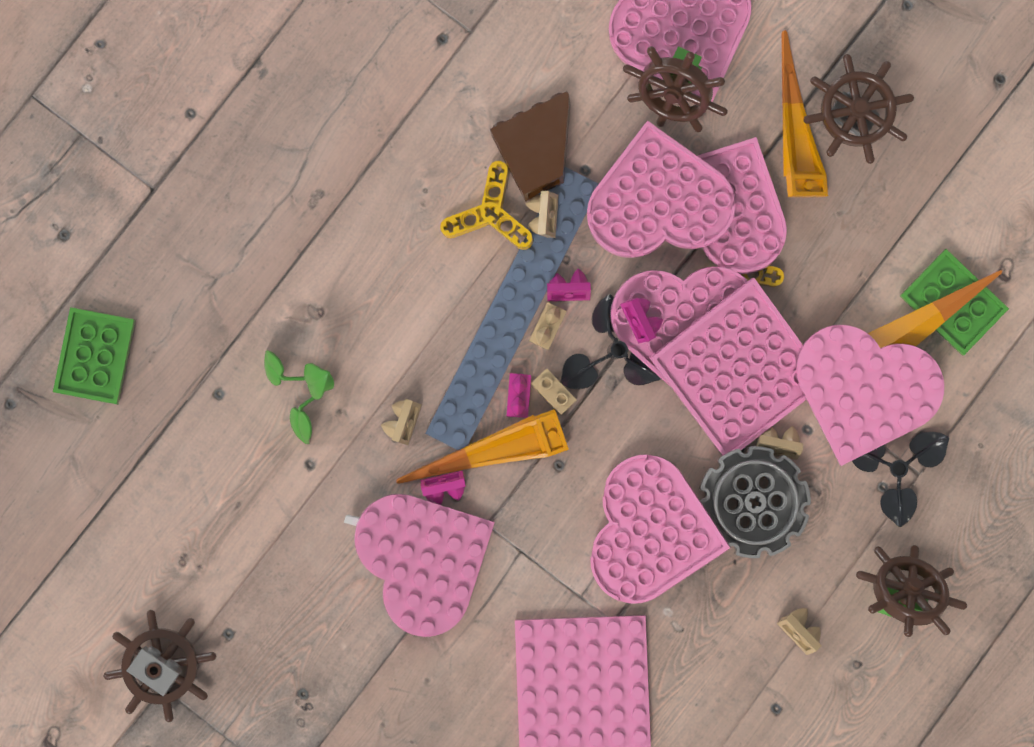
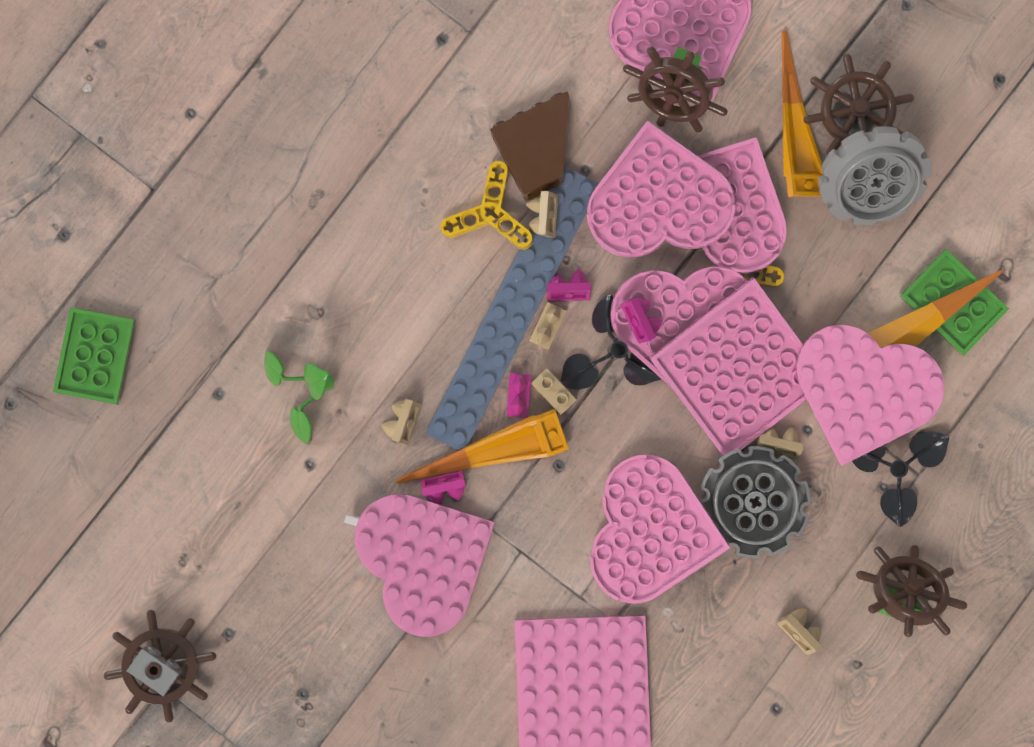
none -> light grey piece [818,126,931,225]

